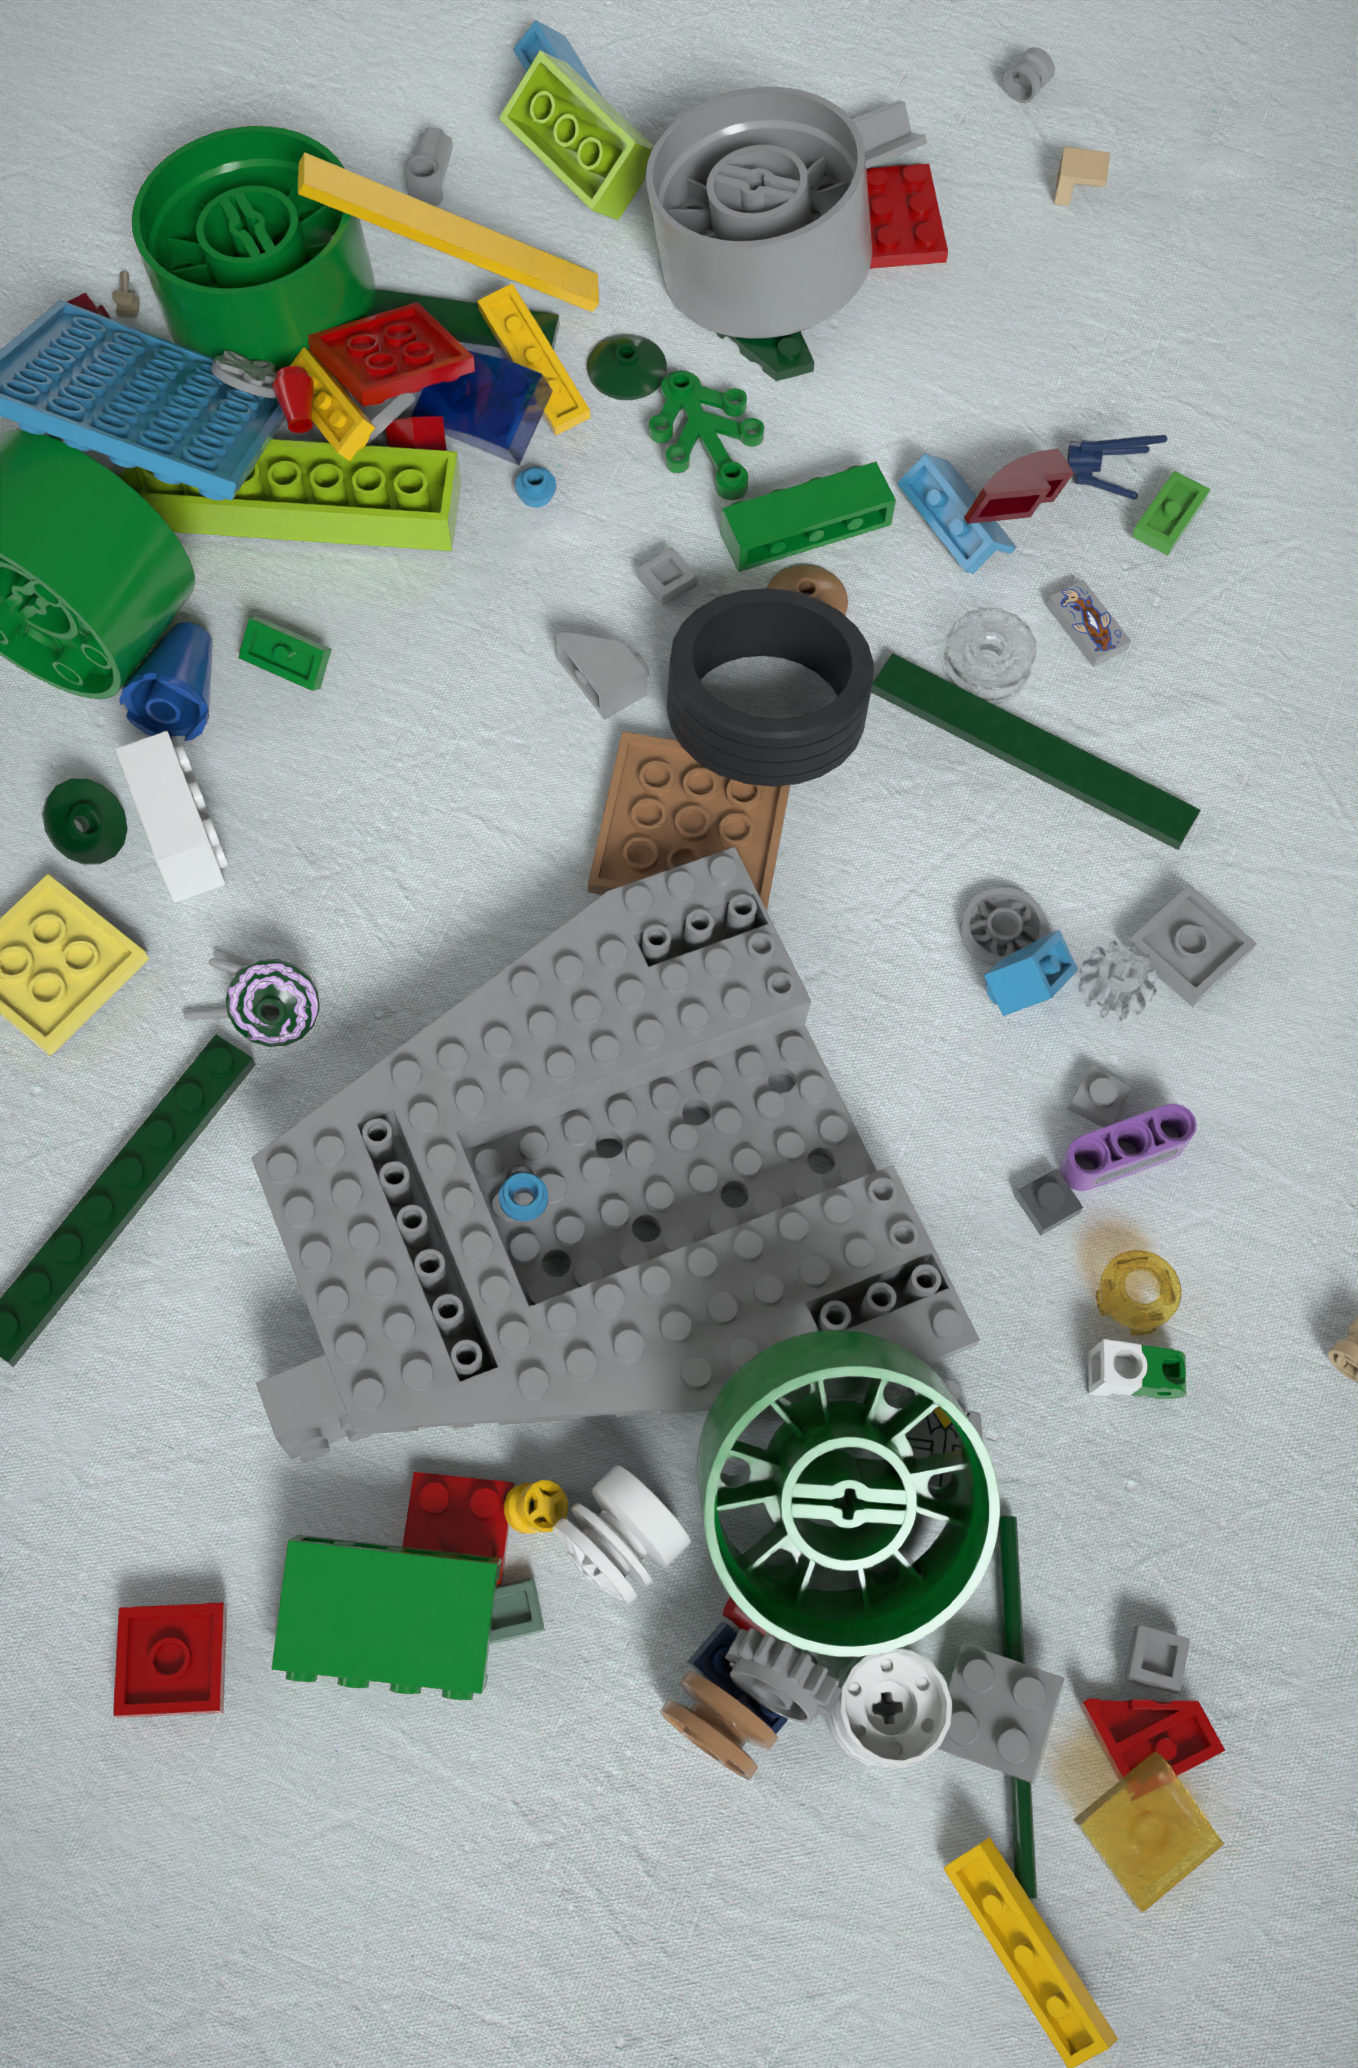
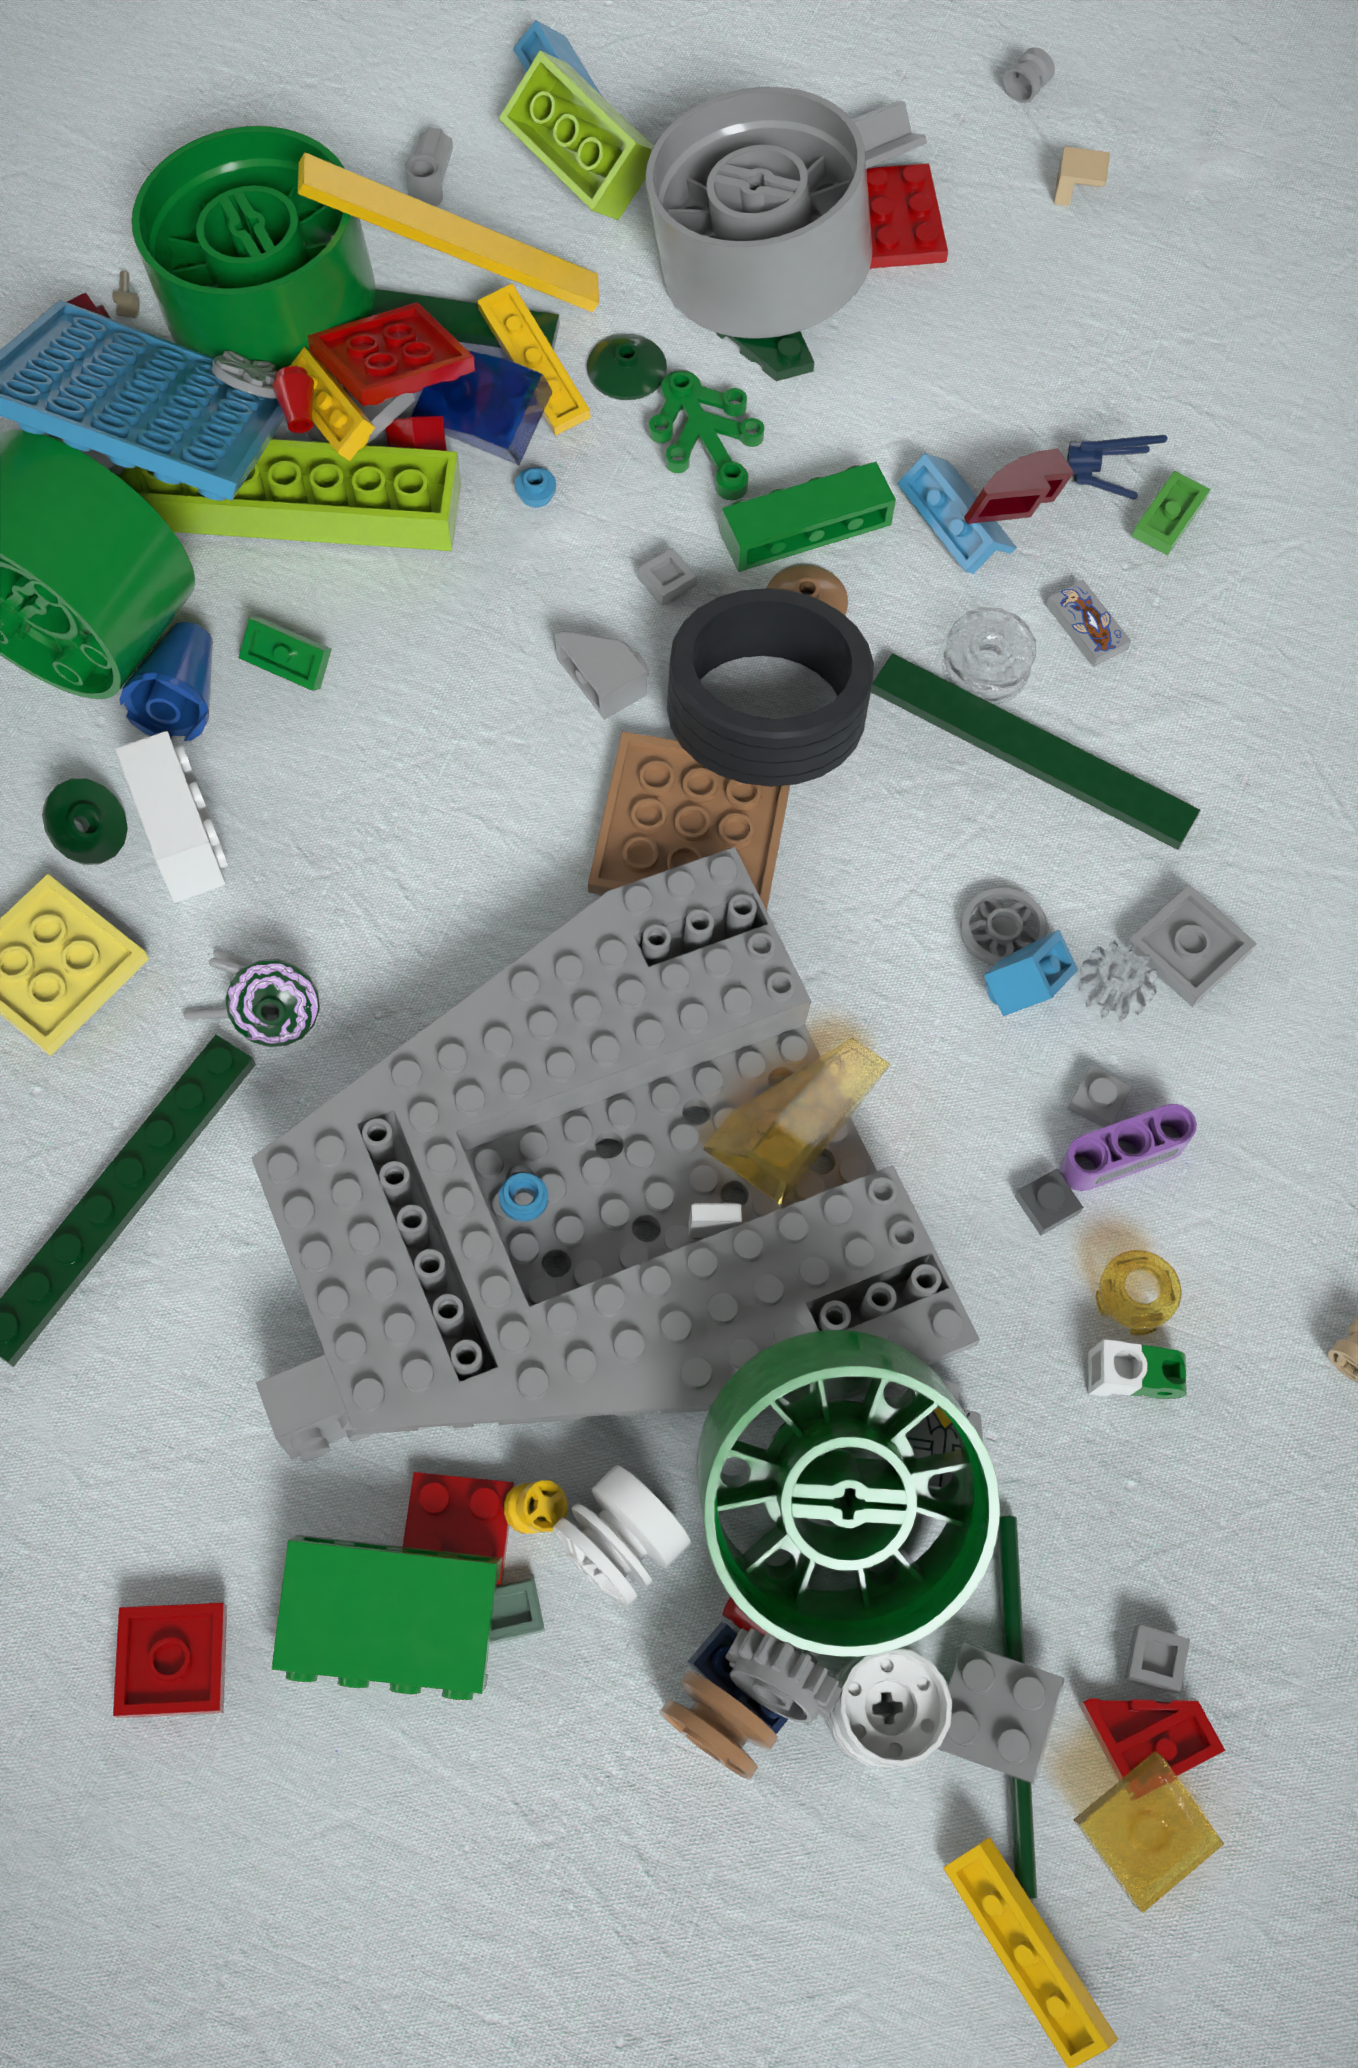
none -> white tile [688,1203,742,1238]
none -> clear yellow wedge [703,1037,890,1205]

